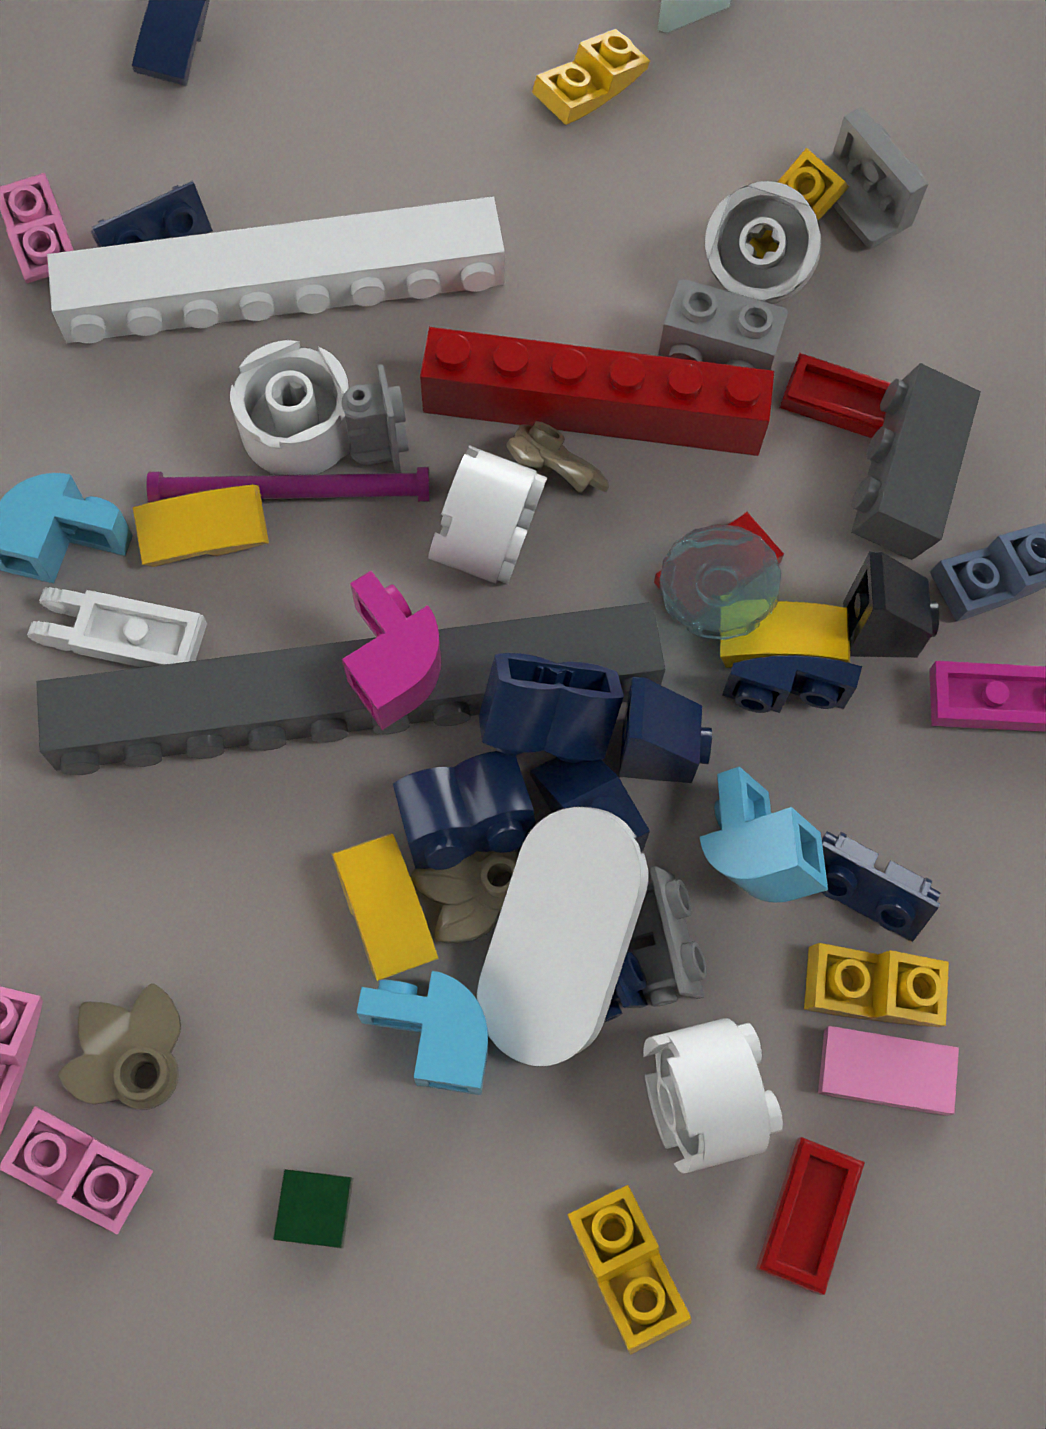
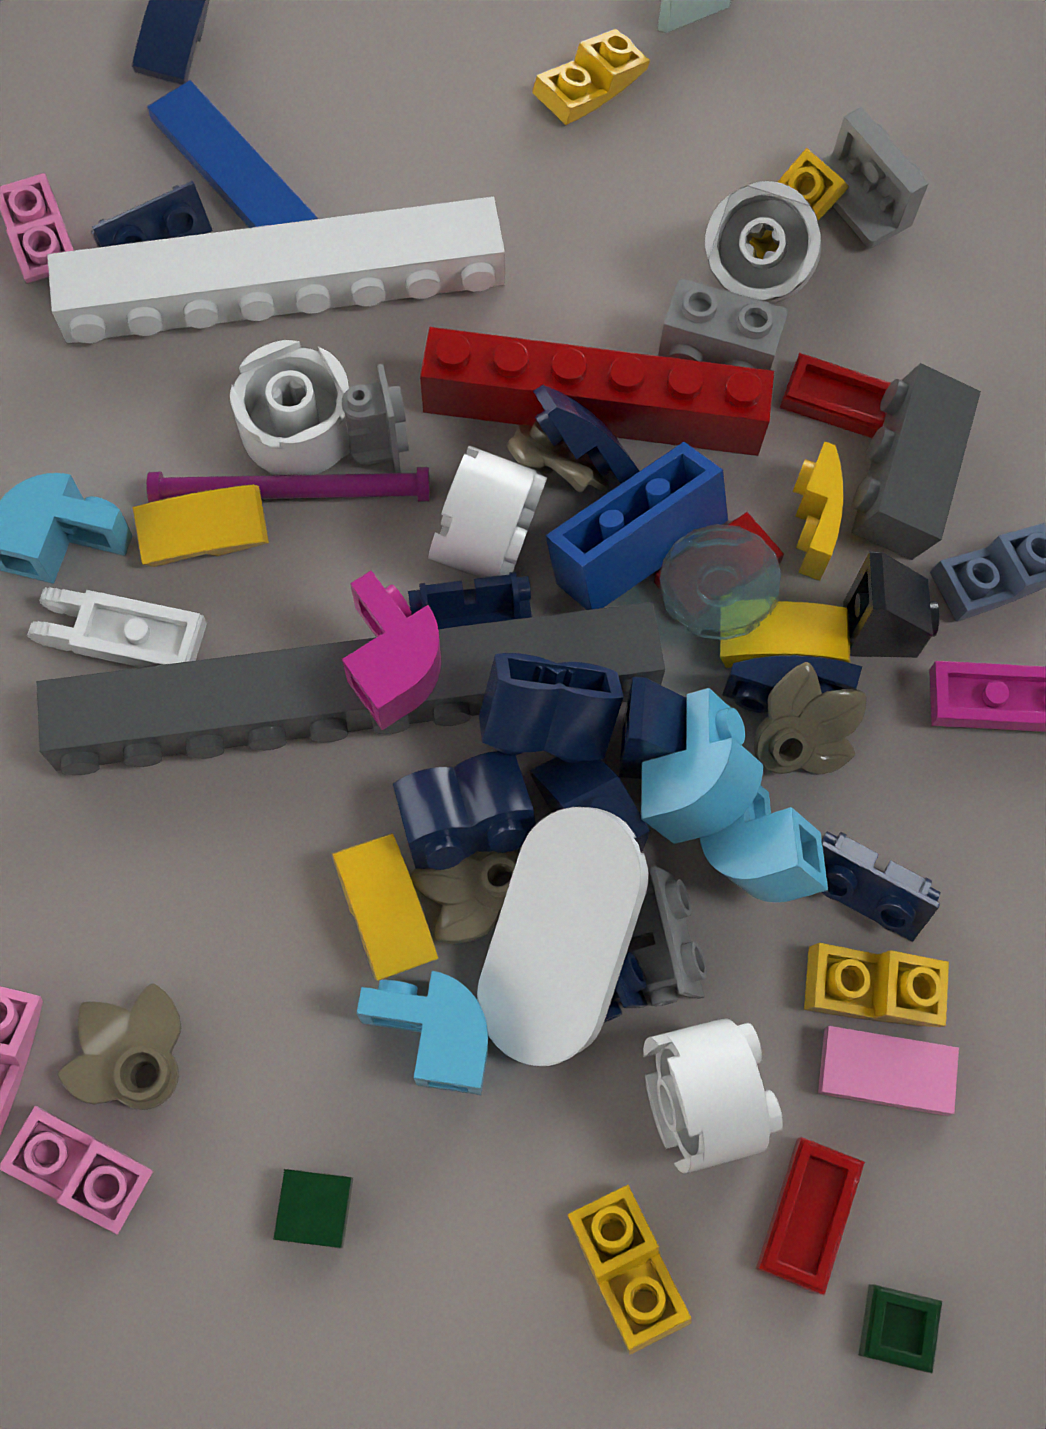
none -> blue tile [147,80,318,228]
none -> dark blue hinge [408,571,532,629]
none -> dark blue slope [533,385,639,484]
none -> blue brick [545,442,728,610]
none -> medium azure brick [641,688,763,844]
none -> dark tan plate [754,662,867,774]
none -> yellow slope [792,441,843,581]
none -> dark green tile [859,1284,942,1374]

